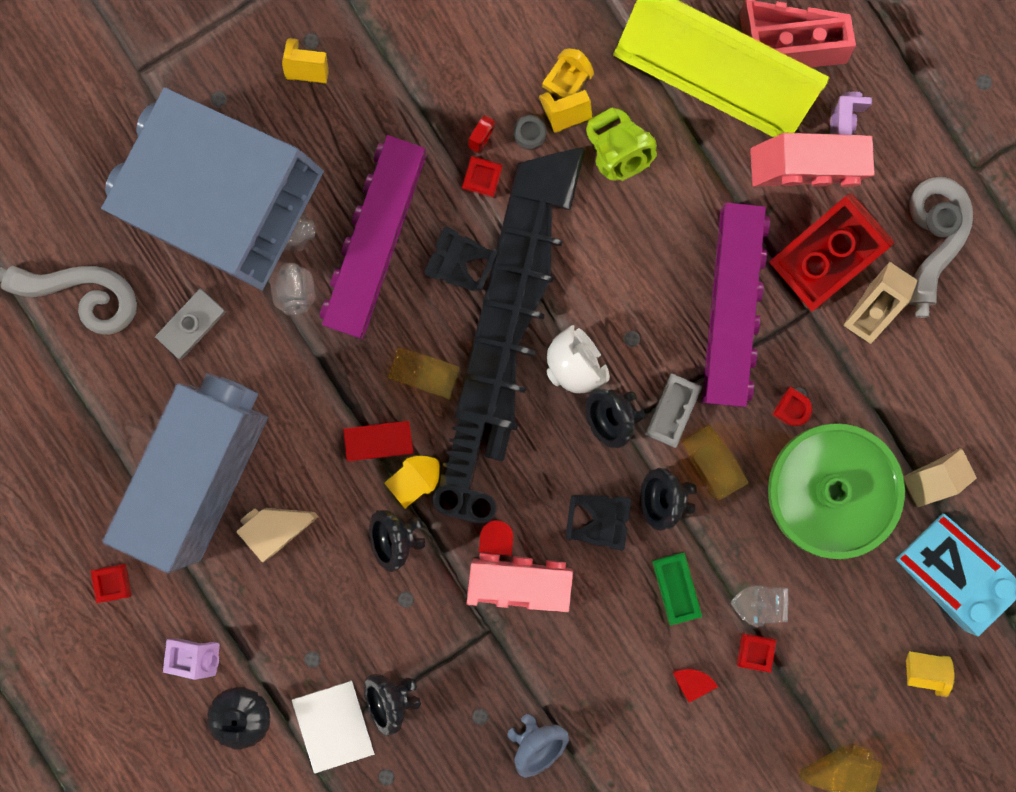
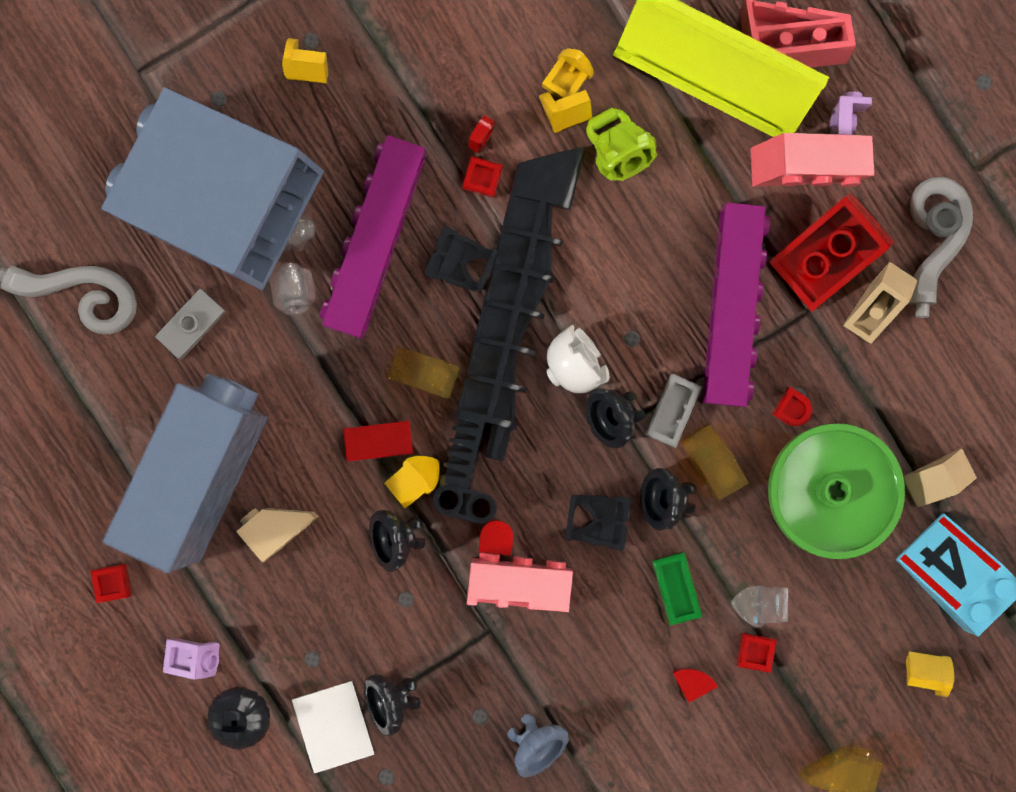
dark grey tile [514,115,547,150] -> none

